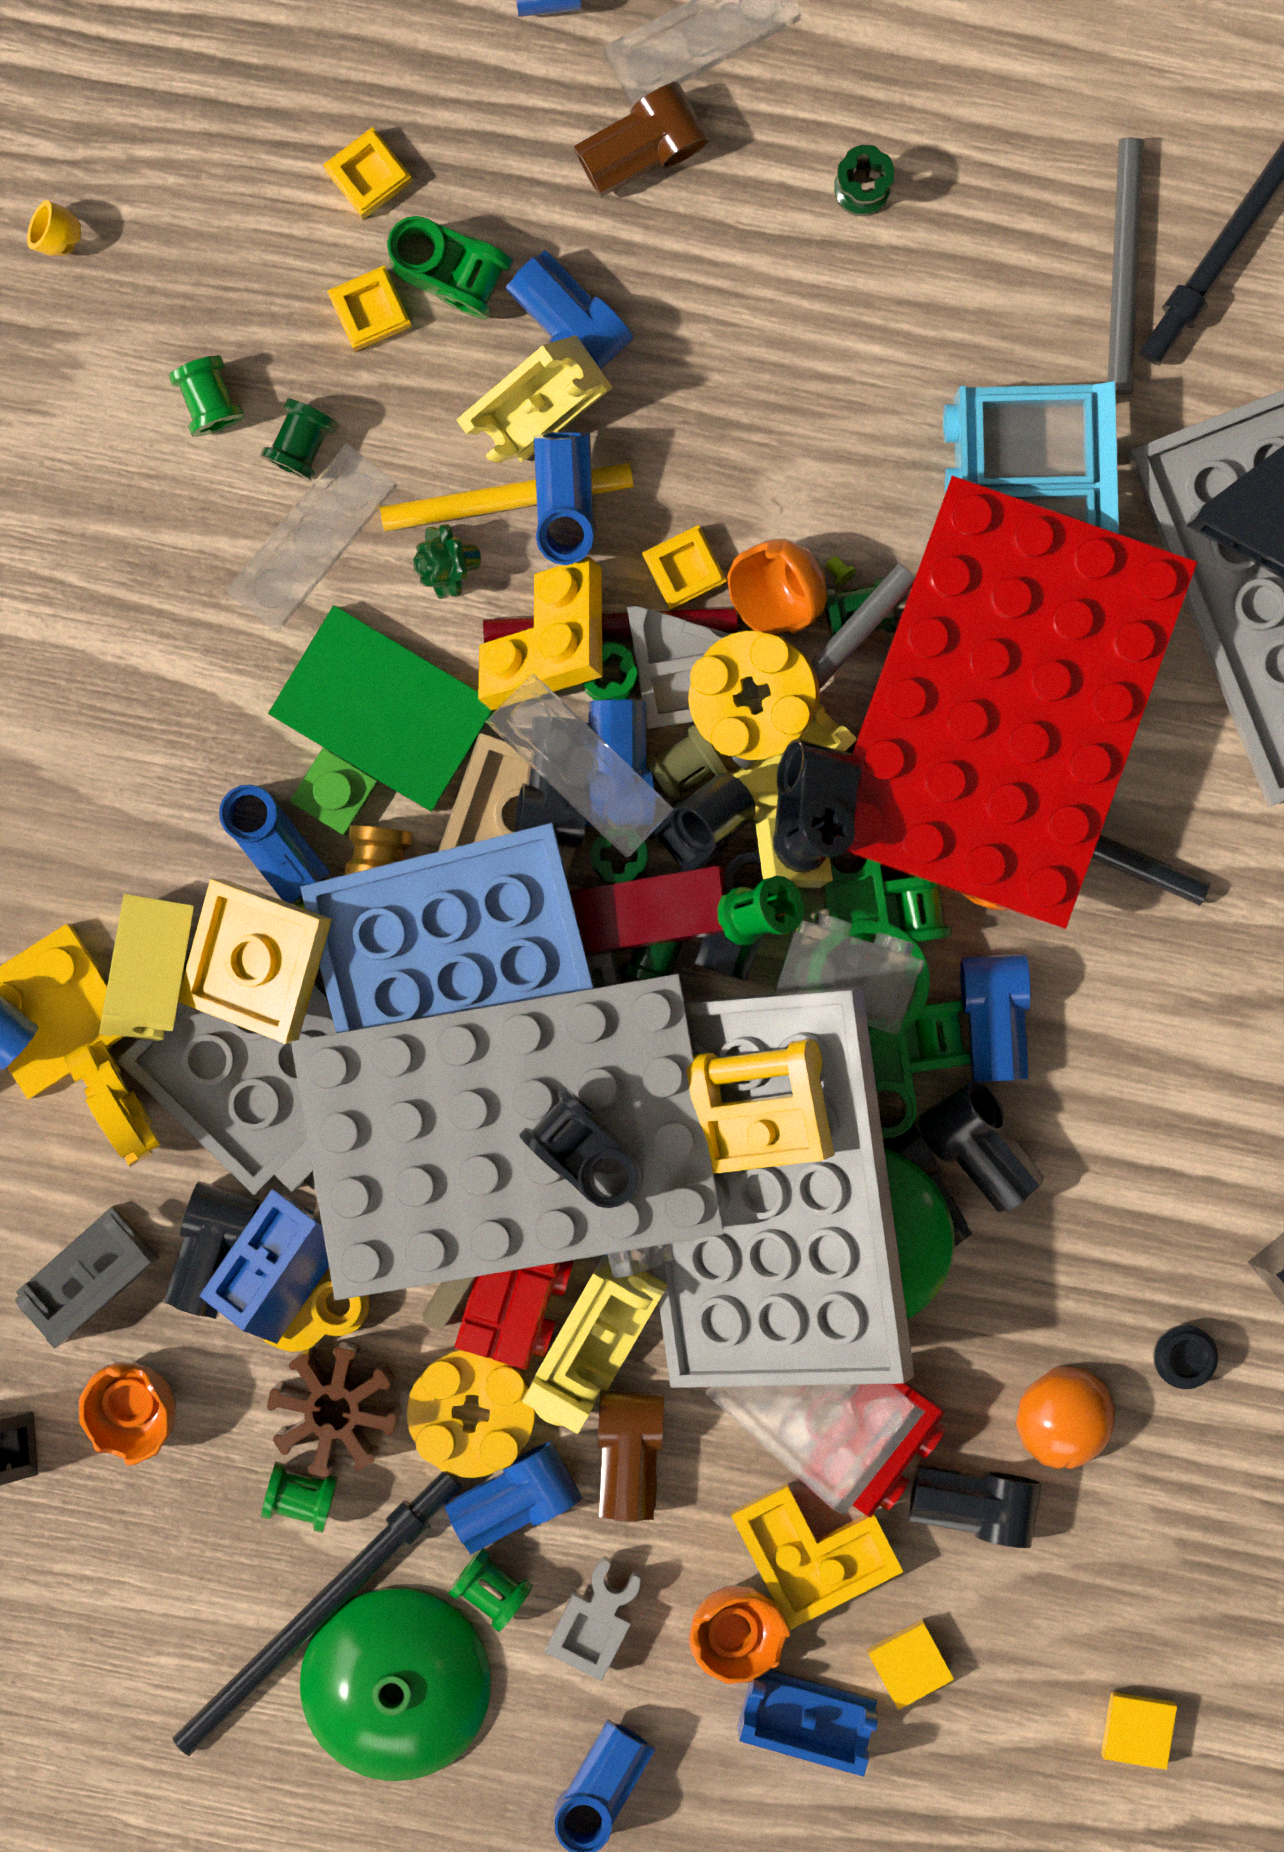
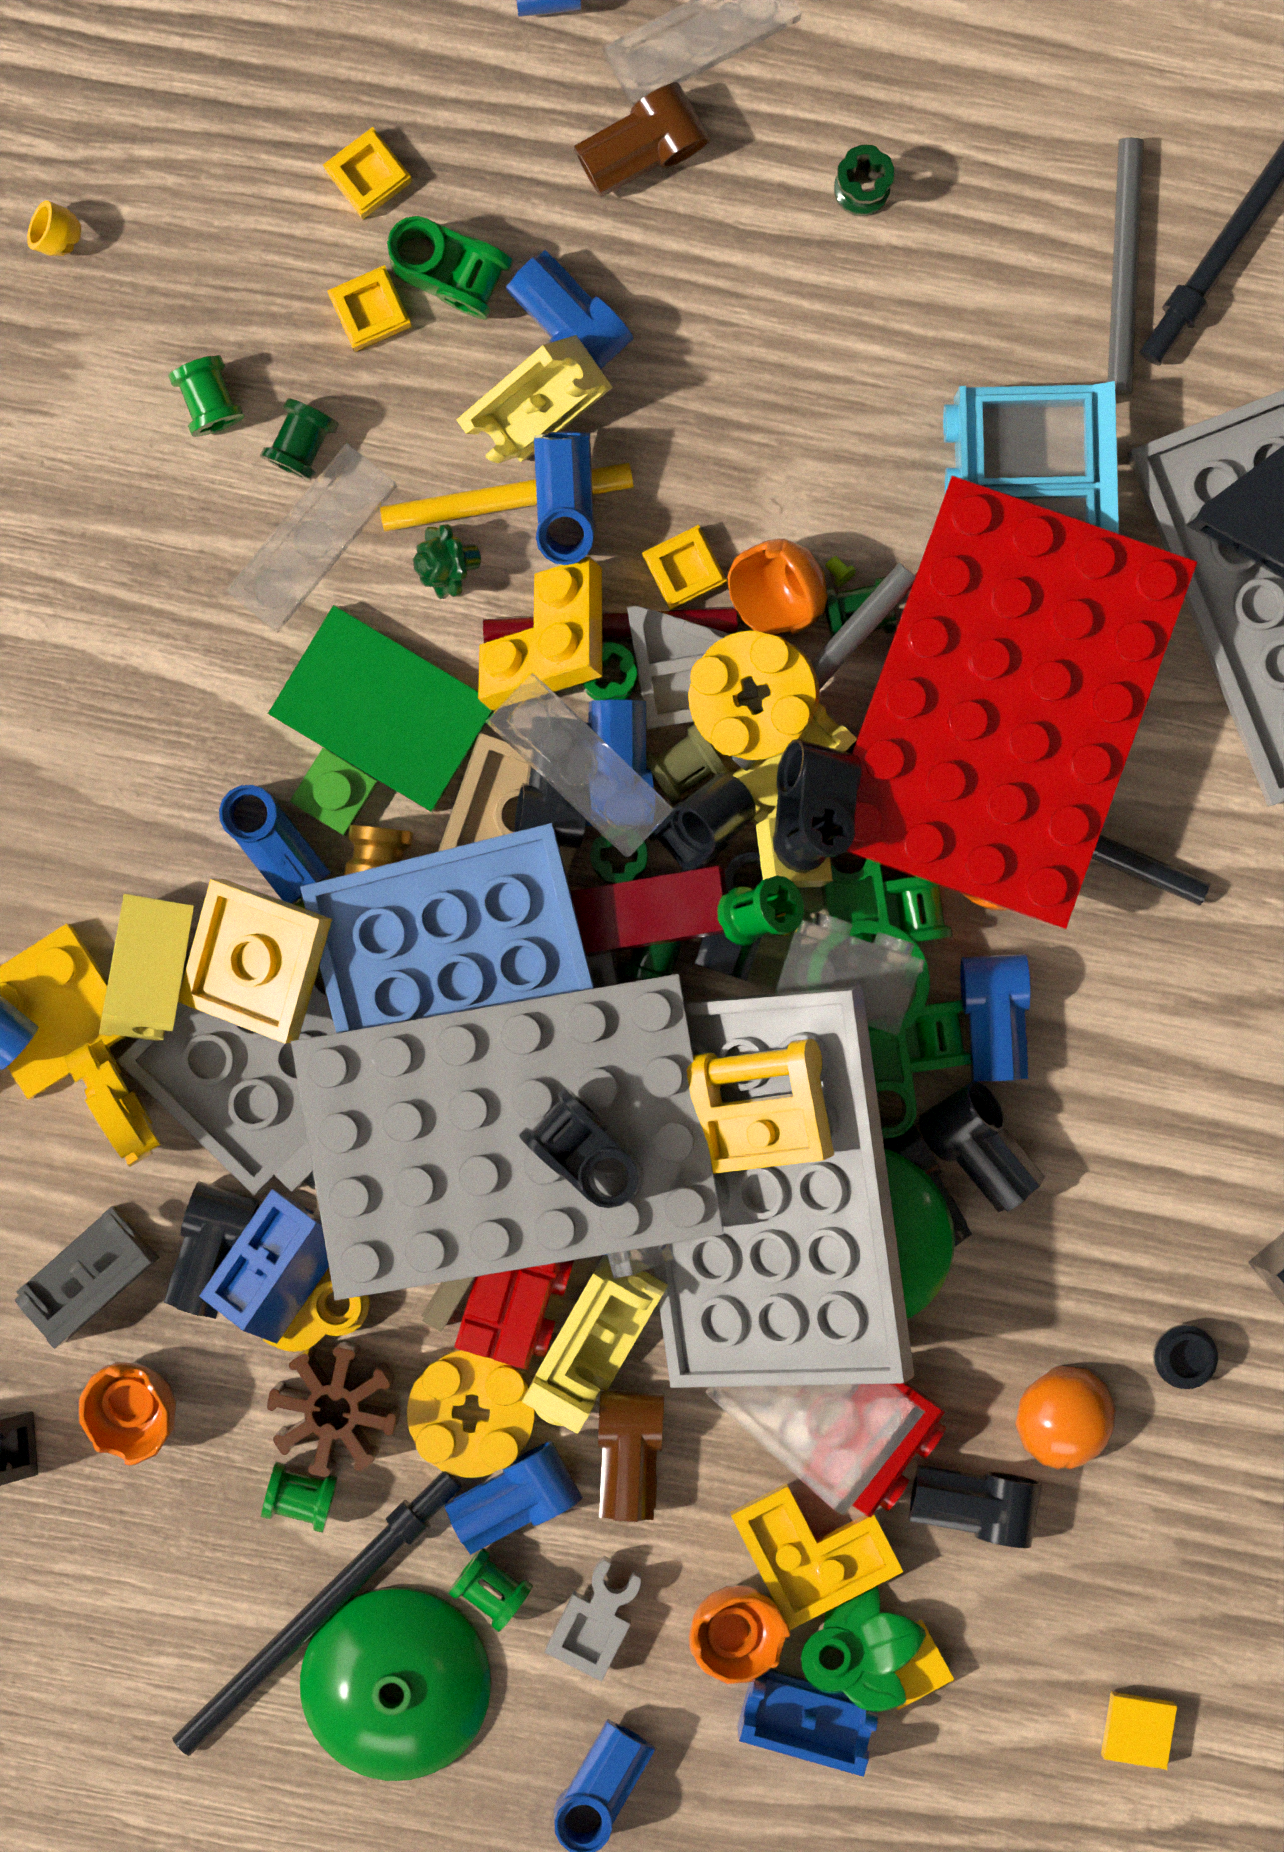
none -> green plate [801,1586,926,1712]

